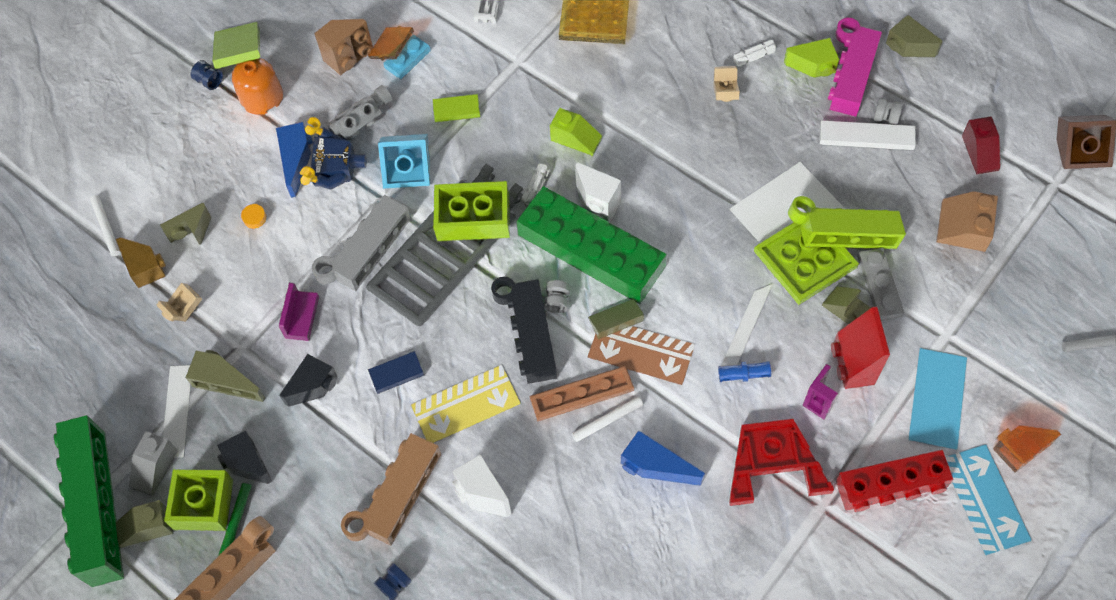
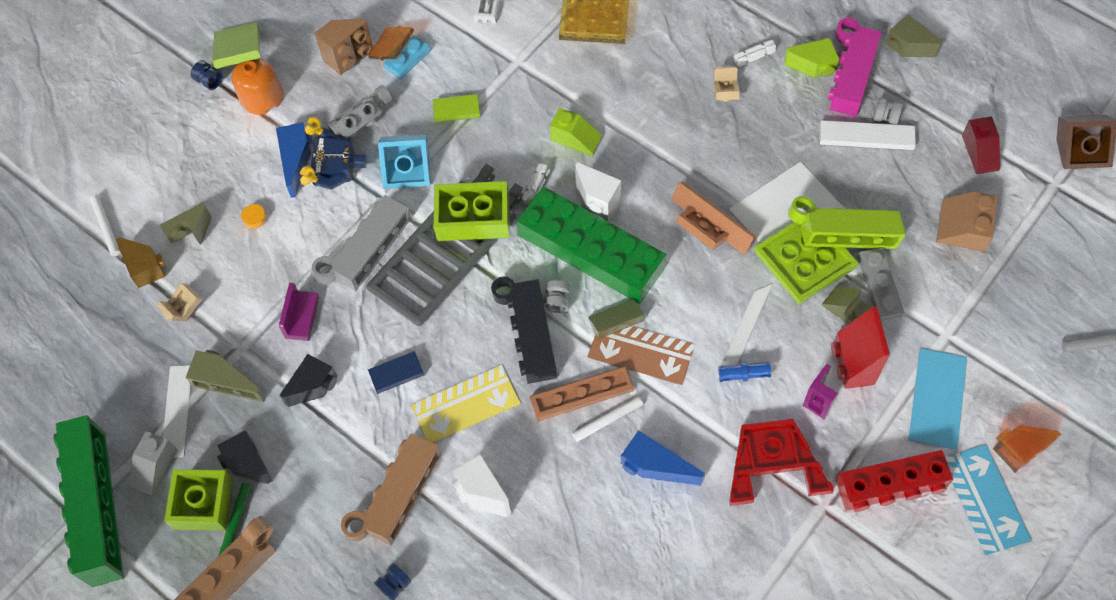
olive slope [116,500,173,548] -> none
none -> nougat bracket [672,181,756,255]

